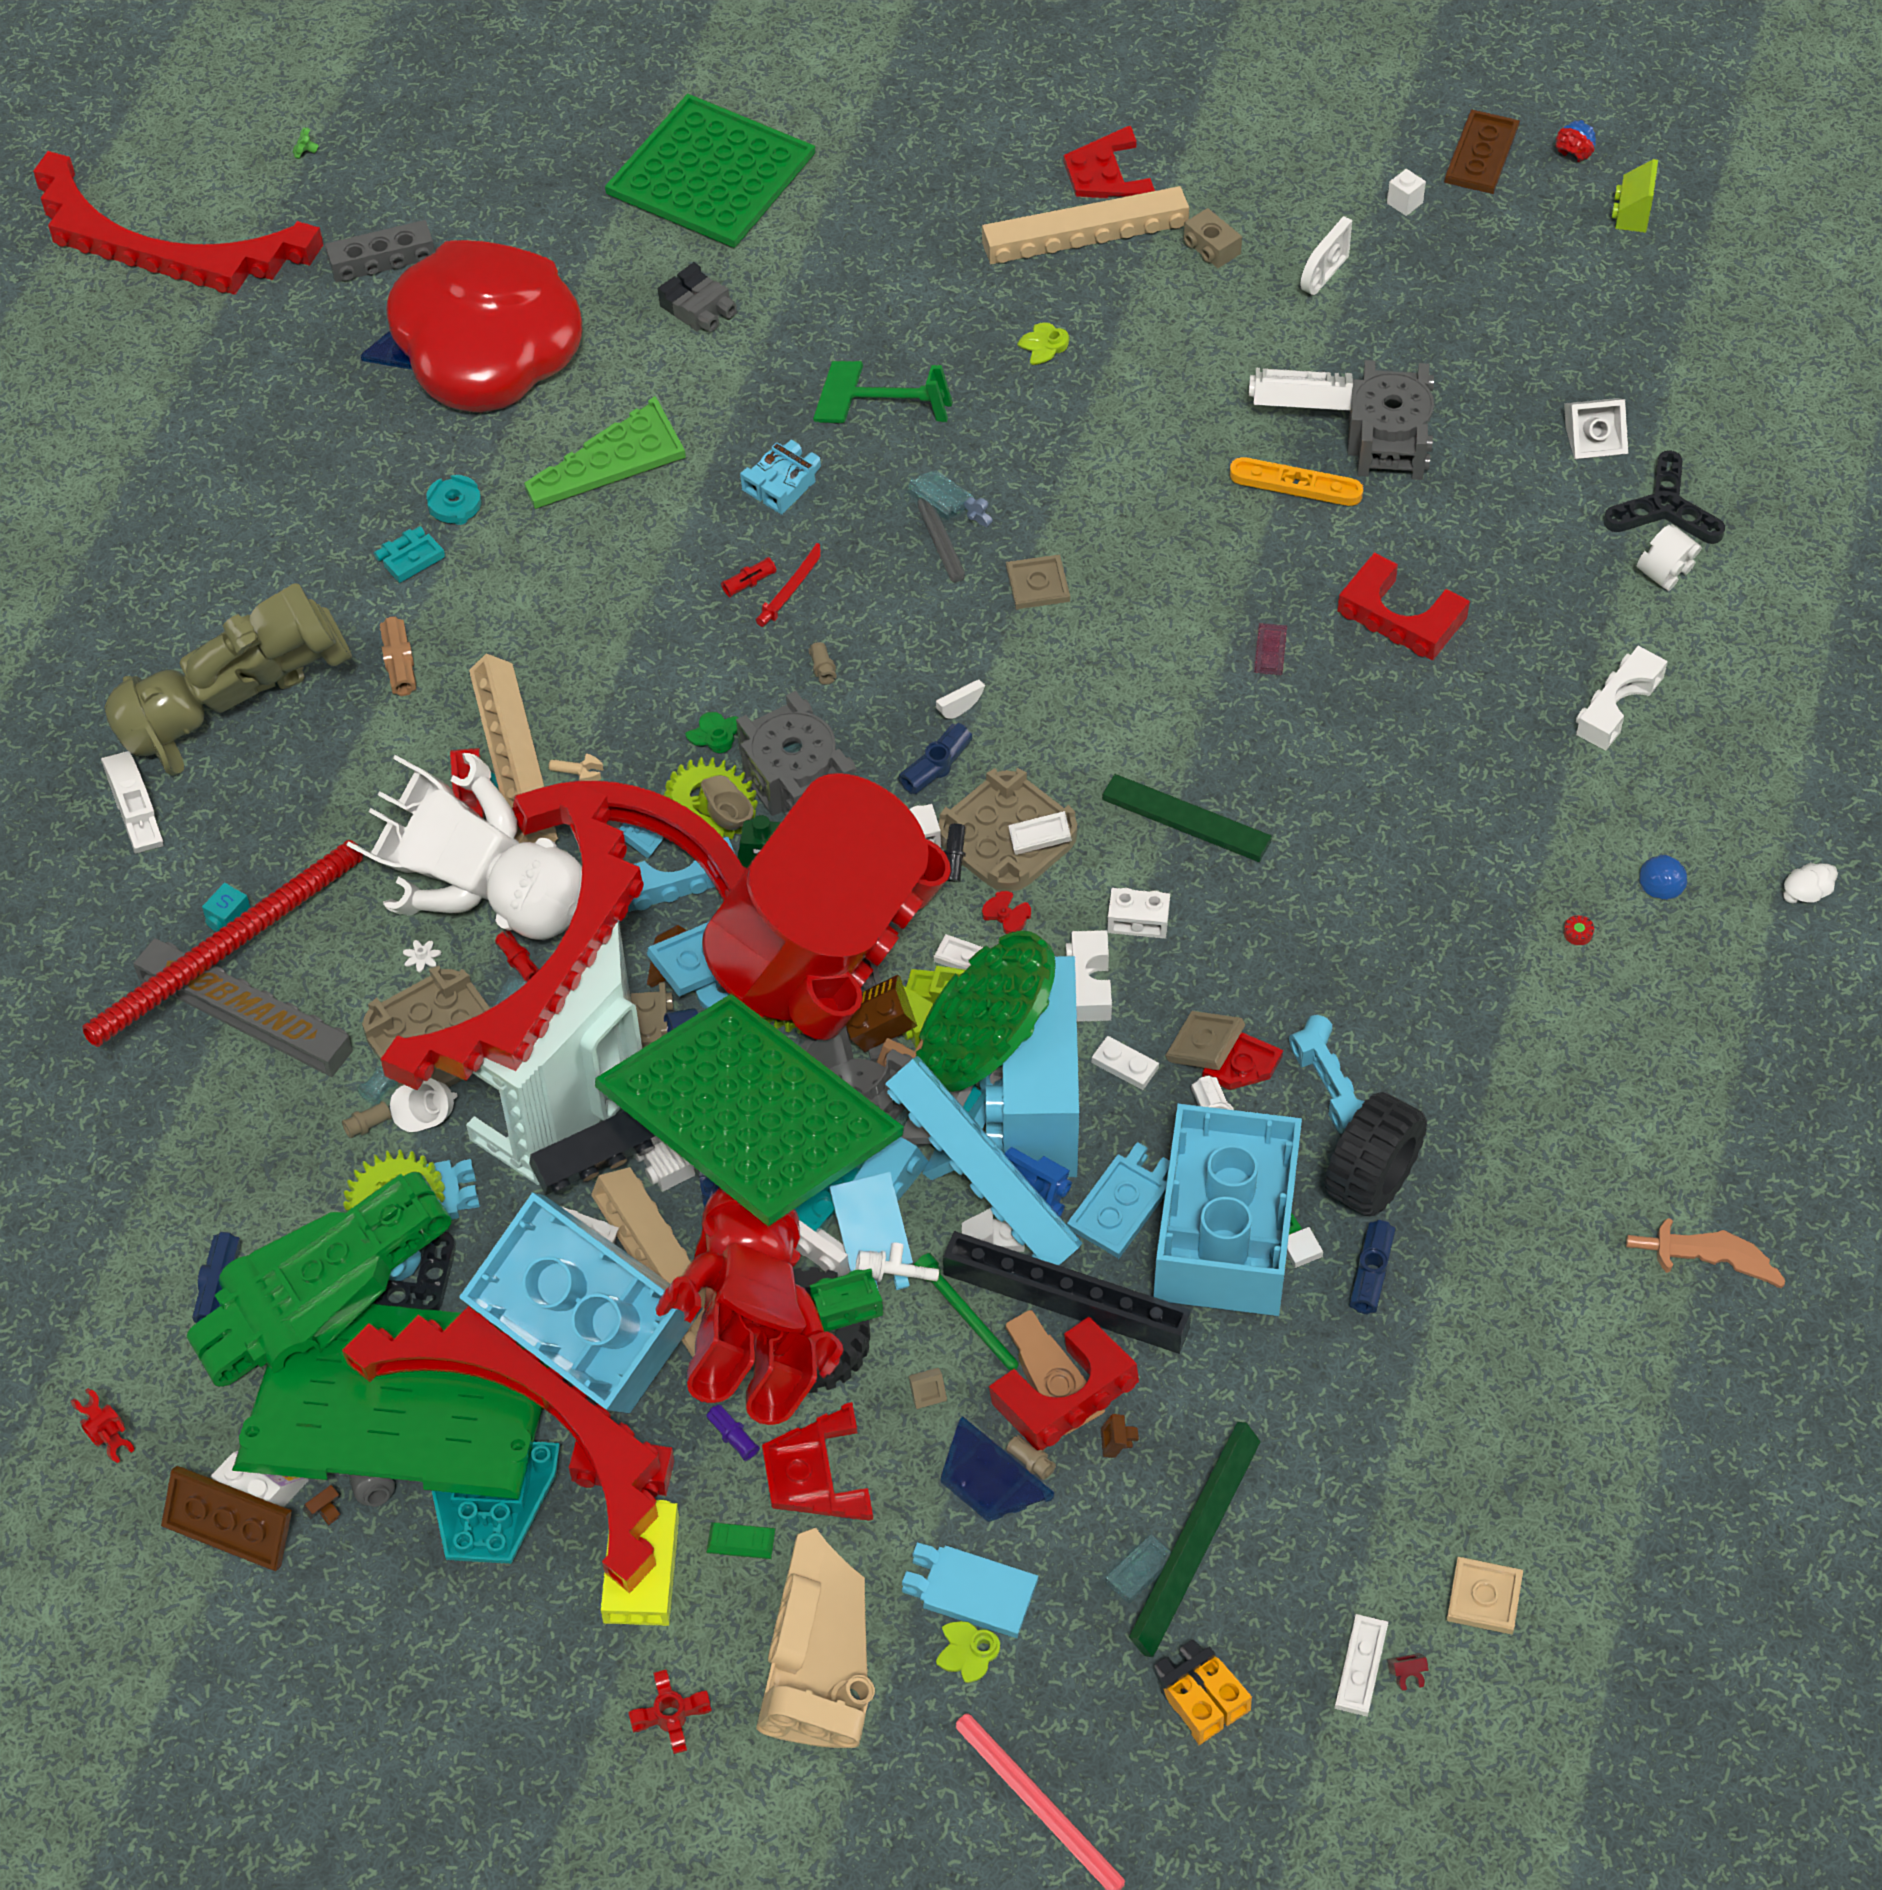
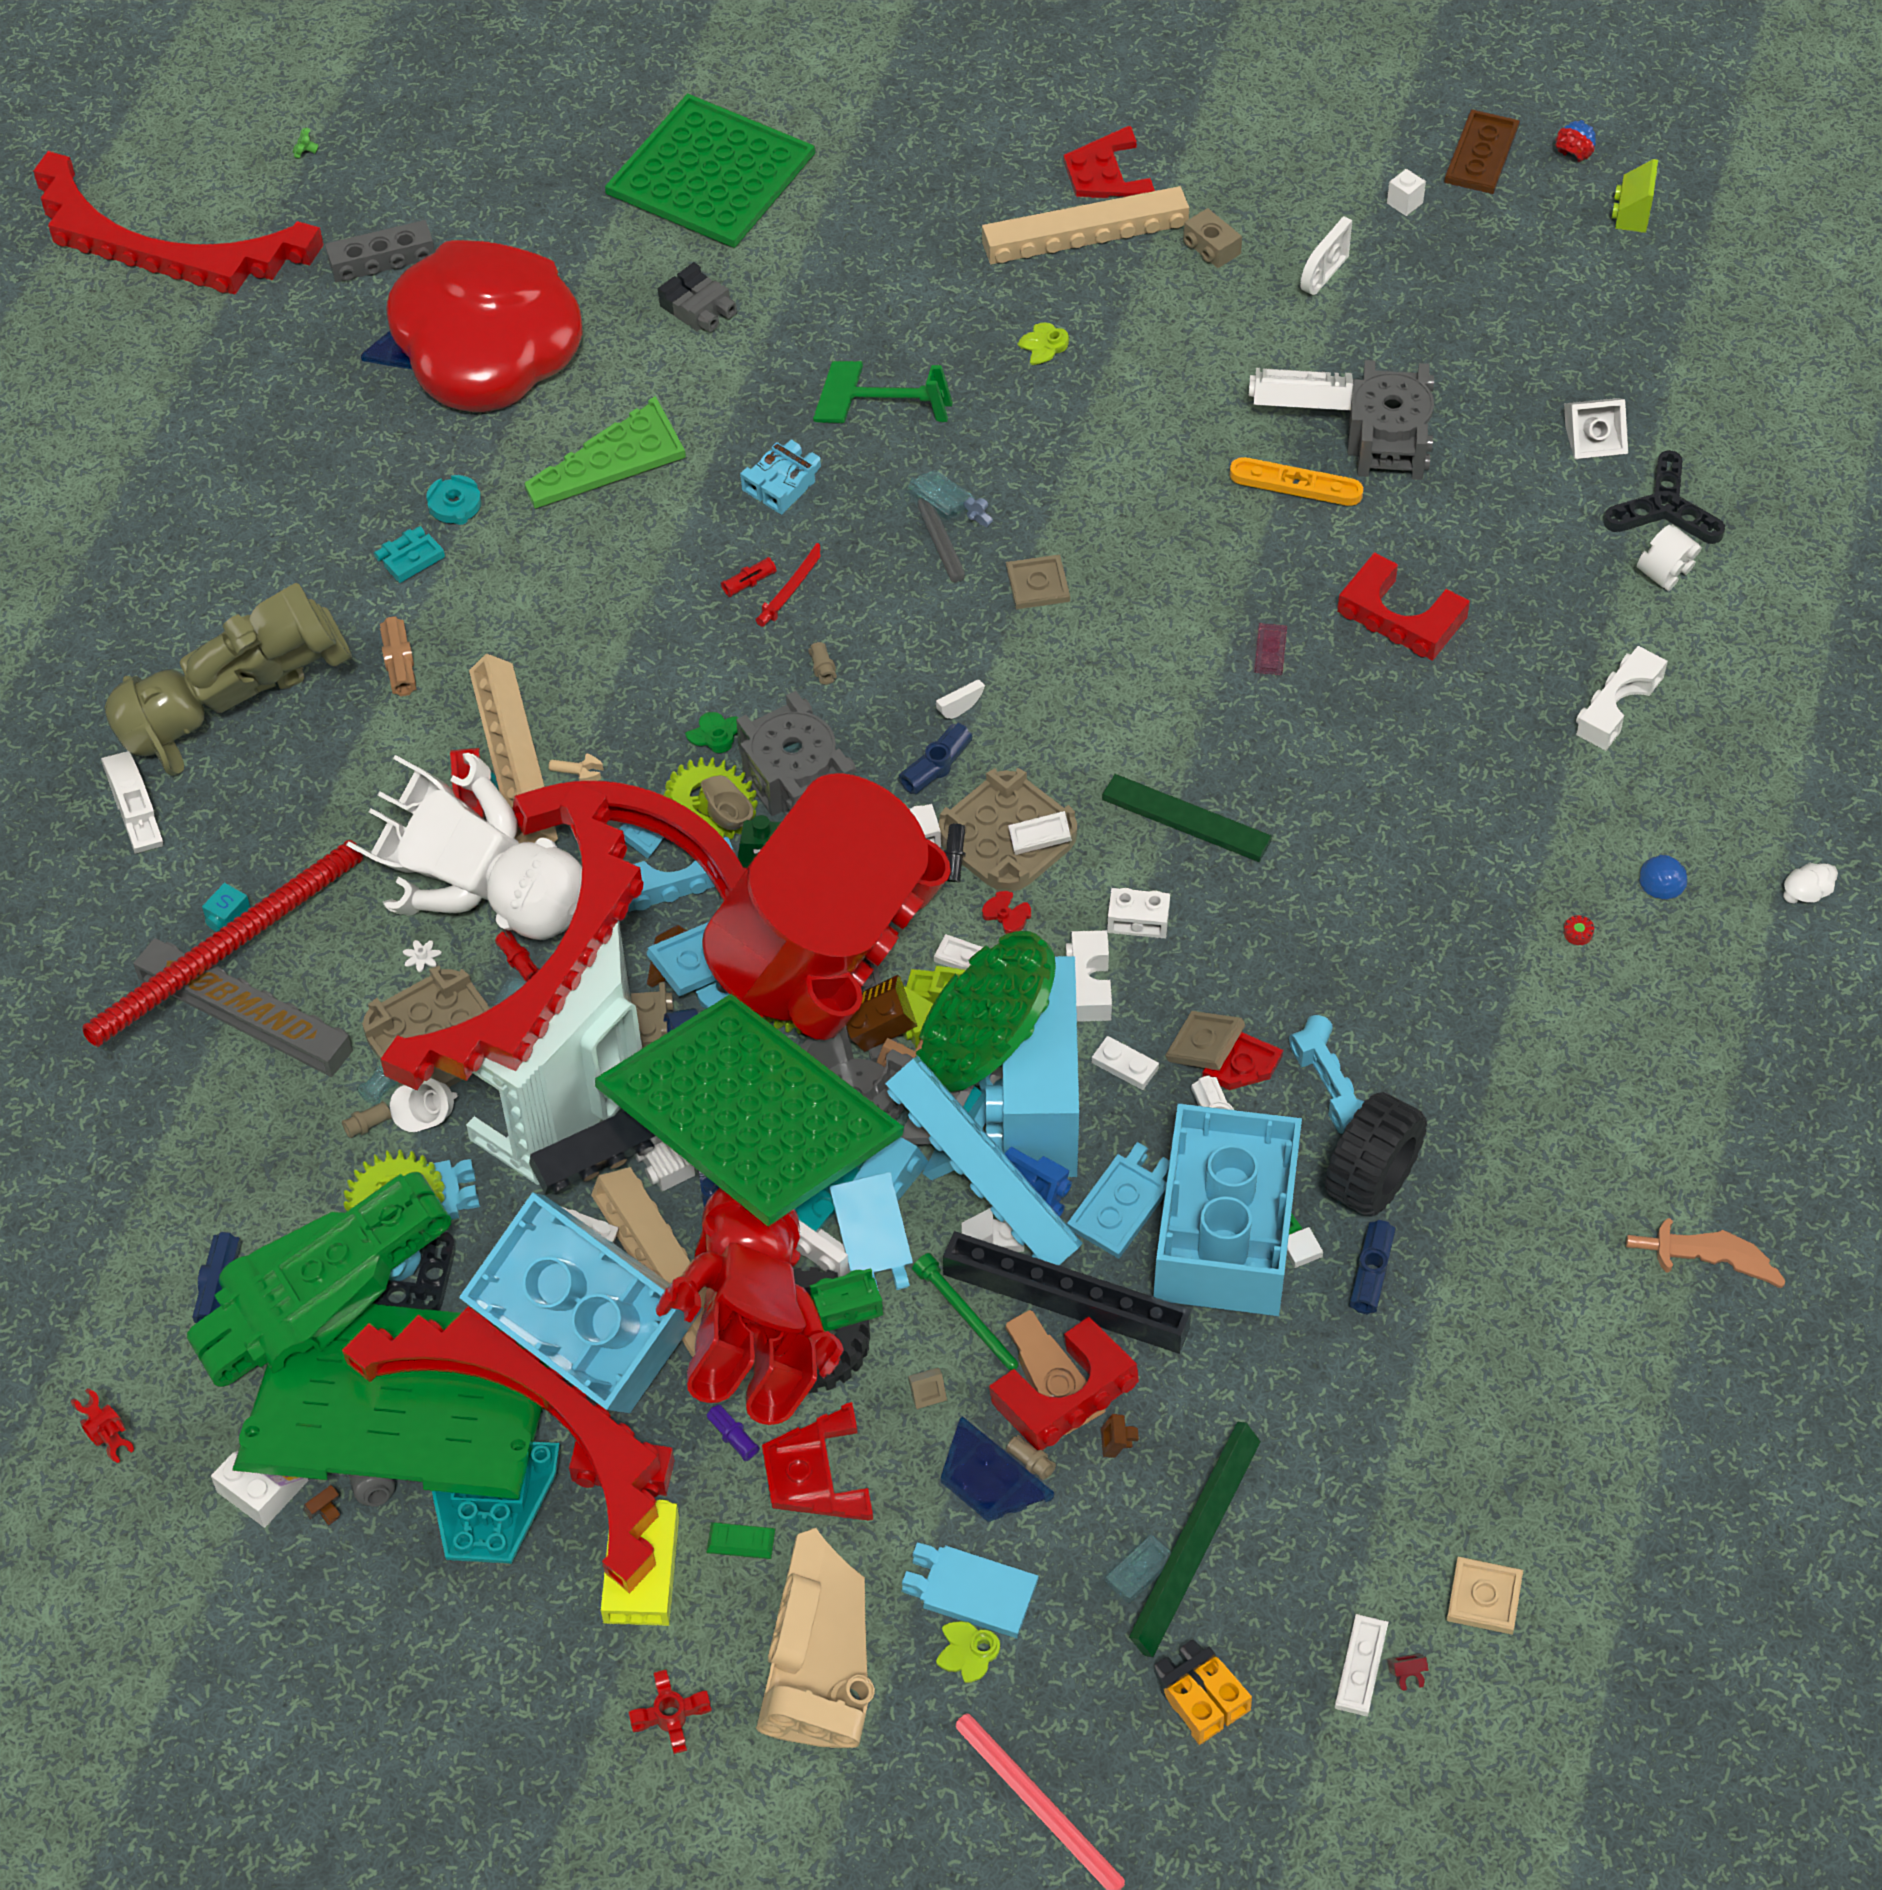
reddish brown tile [161,1466,292,1572] -> none
white piece [855,1243,939,1282] -> none

